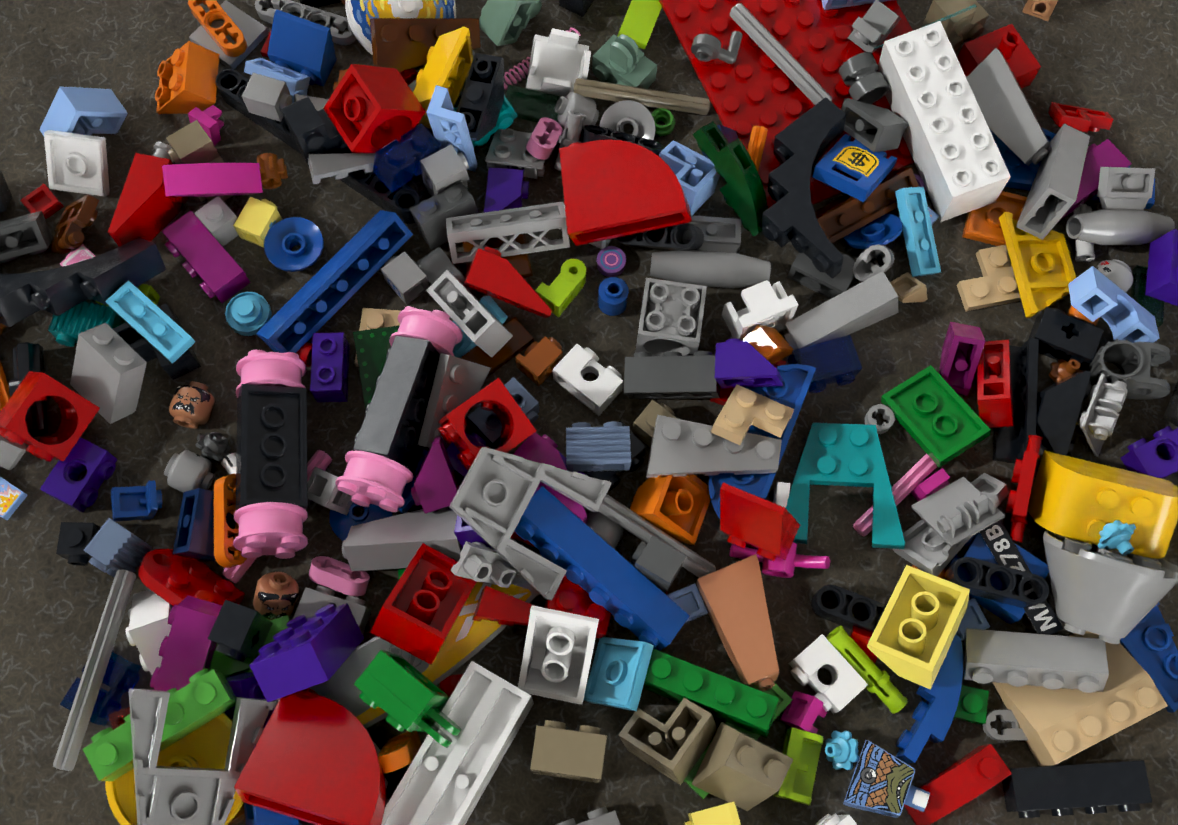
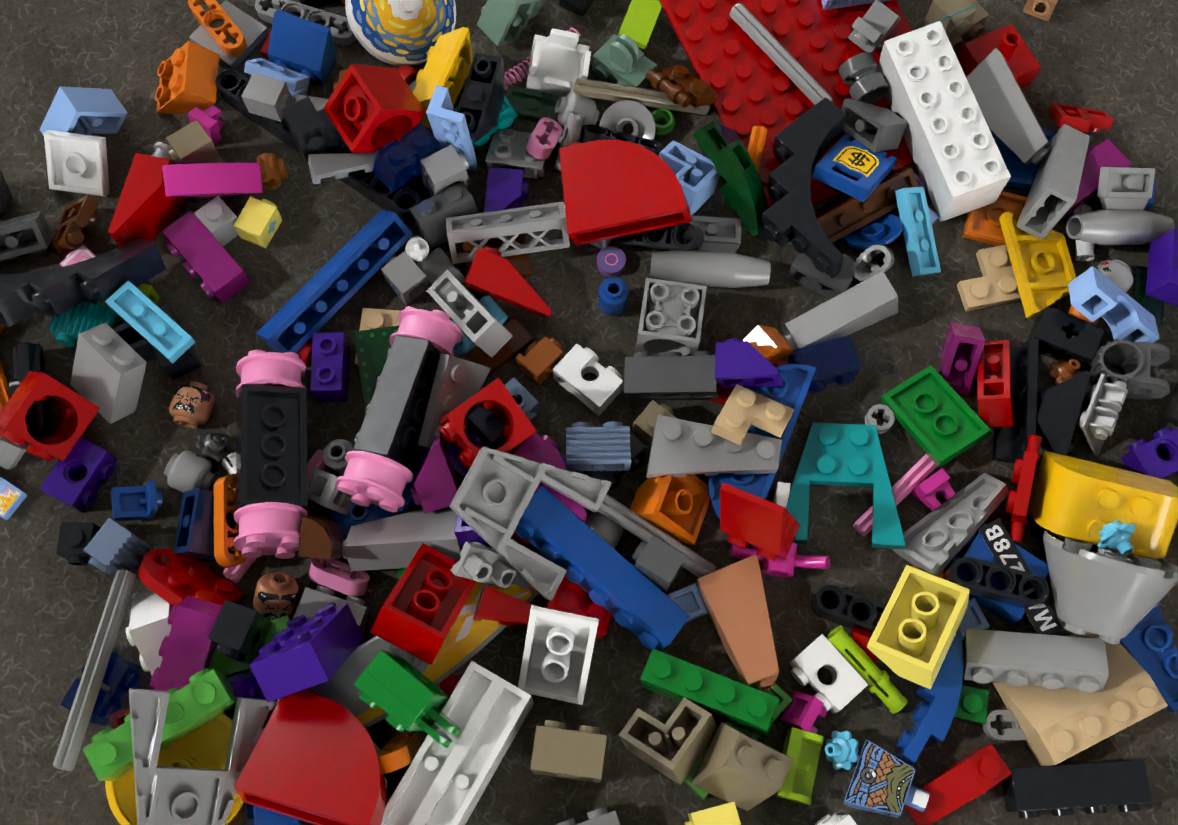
red tile [20,184,64,220] -> none
medium azure plate [225,291,272,336] -> none
blue dish [264,217,324,272] -> none
reddish brown wing [370,18,481,72] -> none
lime leg [535,259,586,317] -> none
medium azure plate [584,637,654,711] -> none
dark grey plate [691,31,743,64] -> none
white panel [722,280,798,340] -> none
tan slope [890,272,928,303] -> none
light grey hinge [911,476,1005,548] -> none
none -> reddish brown brick [298,515,348,560]
none -> dark grey brick [323,439,355,477]
none -> white axle [405,236,429,262]
none -> reddish brown plate [645,65,718,108]

